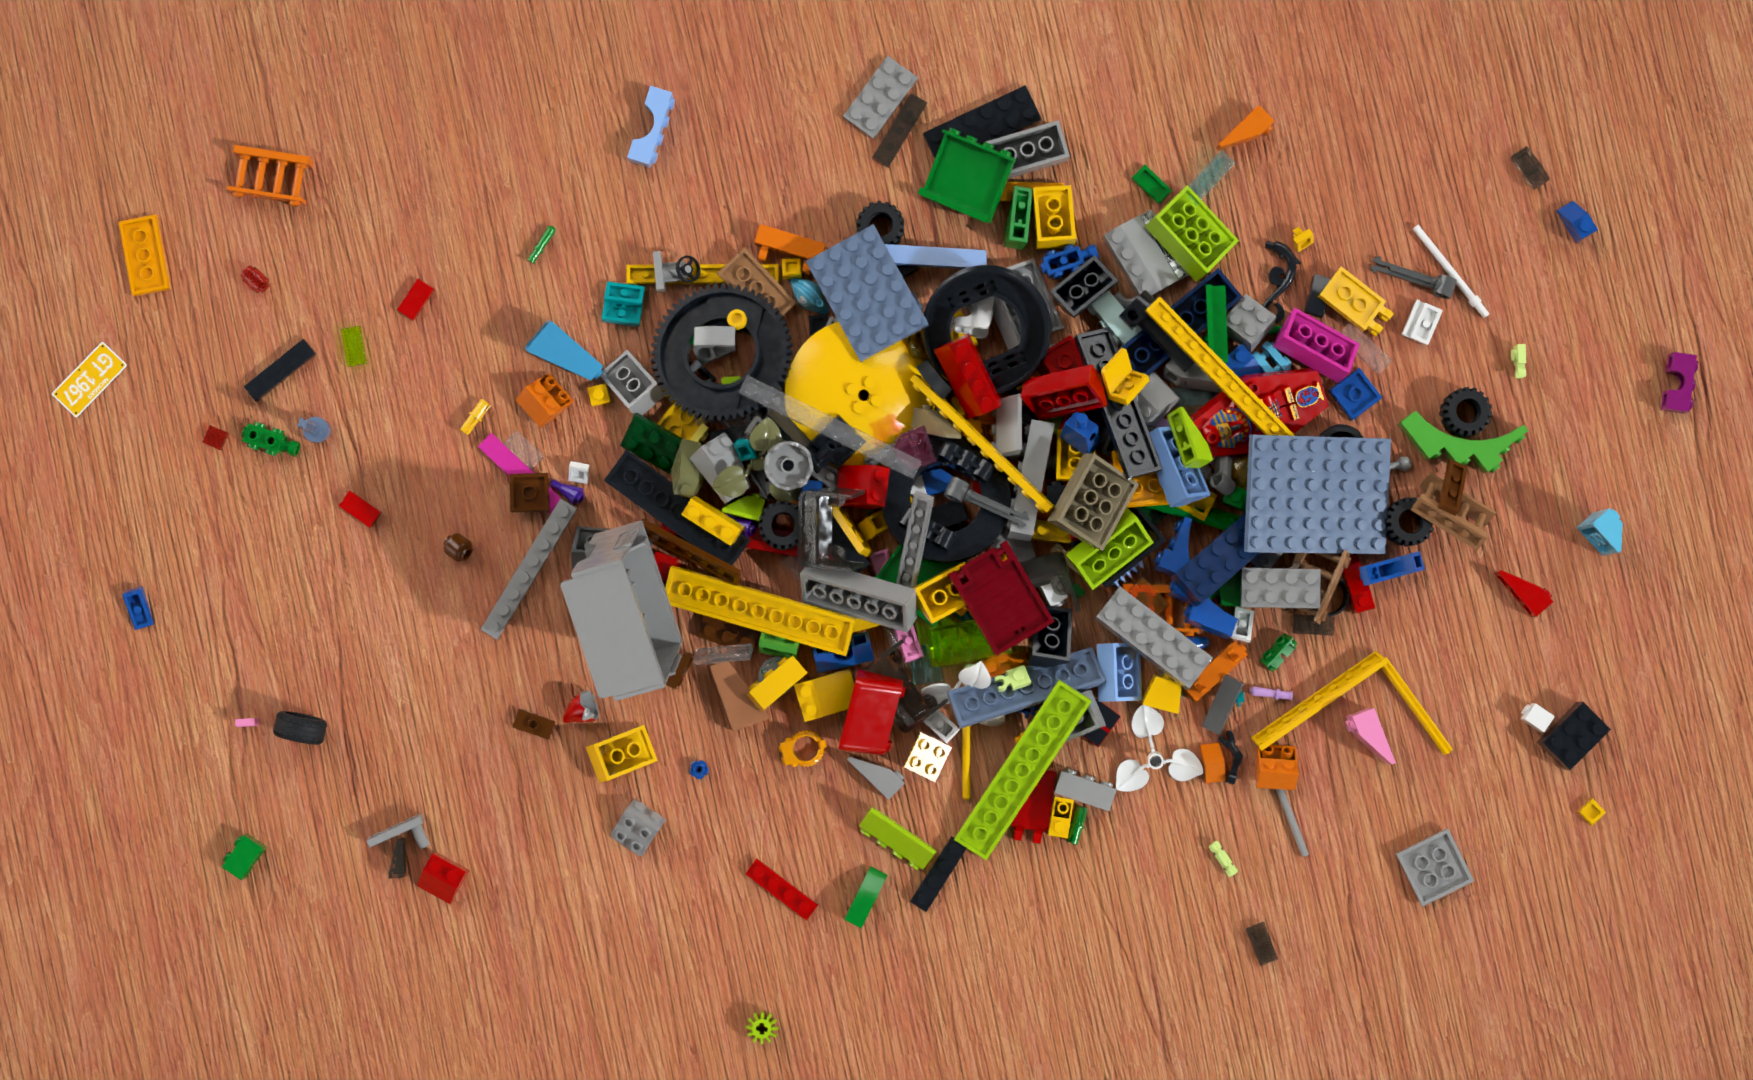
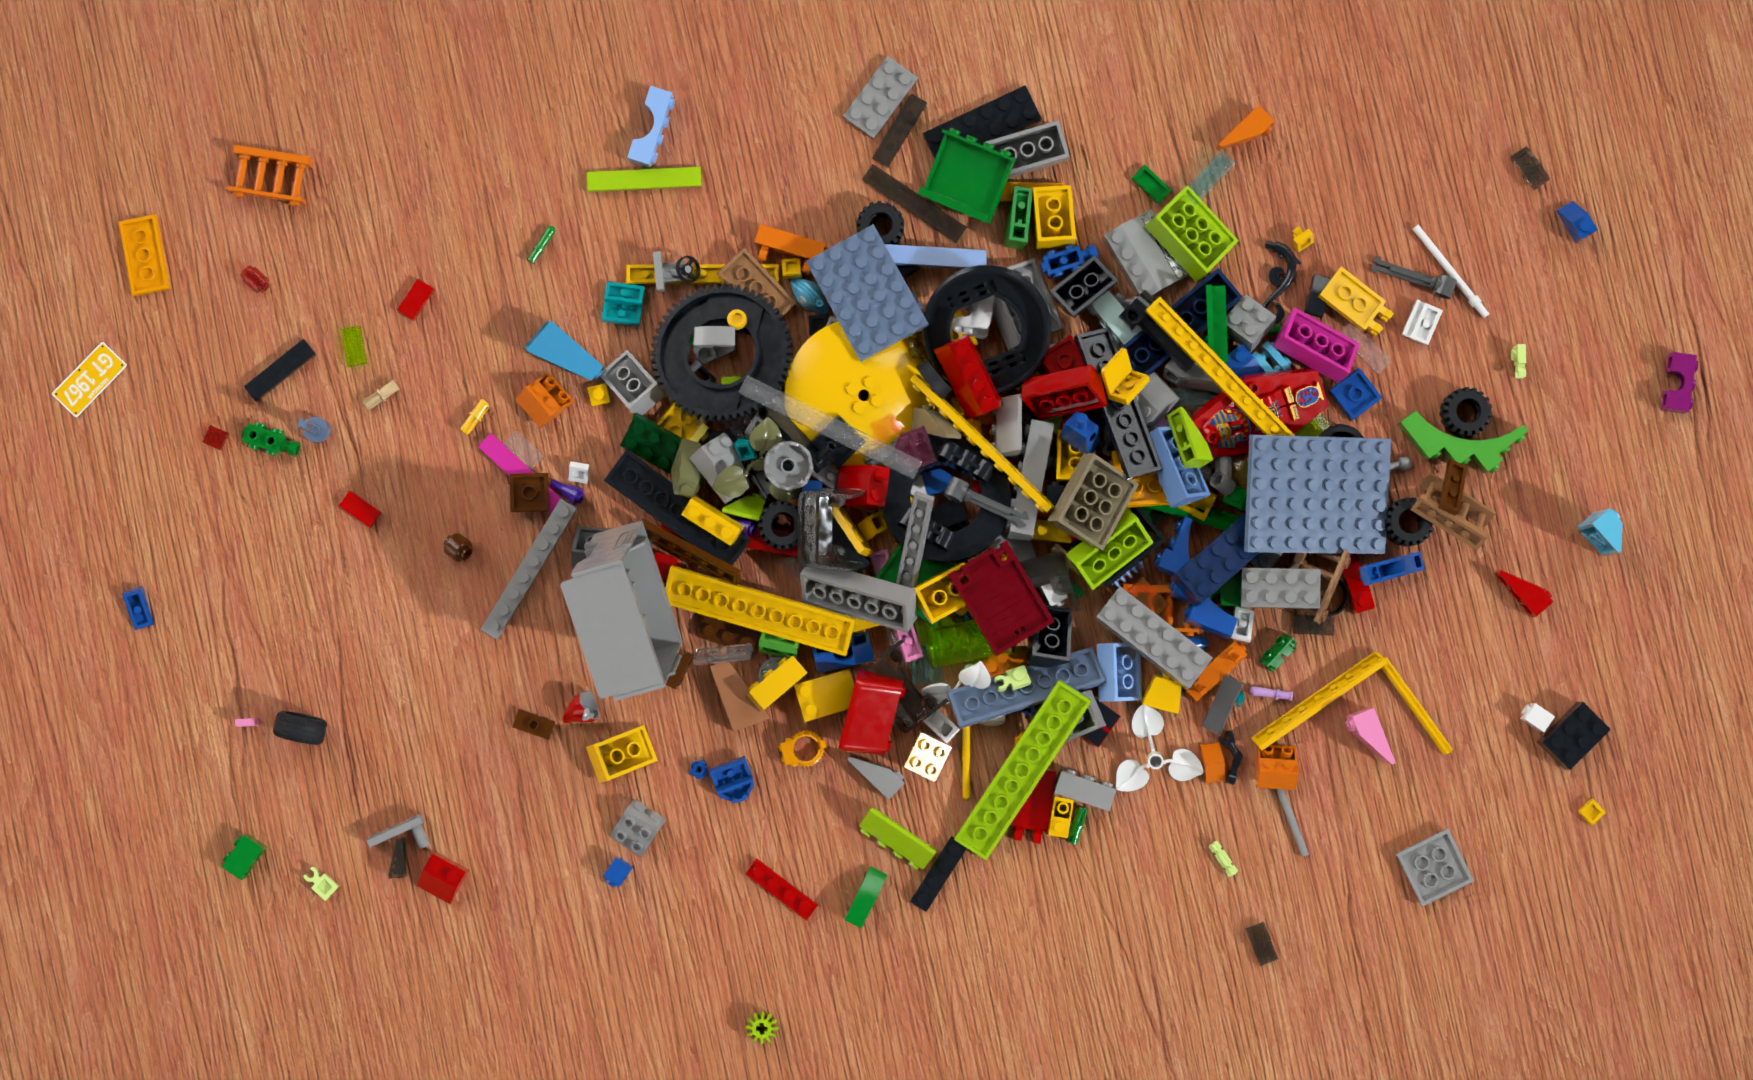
none -> yellowish green plate [303,867,340,901]
none -> tan axle [363,380,400,410]
none -> lime tile [587,167,702,192]
none -> blue brick [603,856,633,888]
none -> blue slope [709,756,754,803]
none -> clear smoke tile [862,164,967,243]
none -> clear neon green slope [1294,413,1331,436]

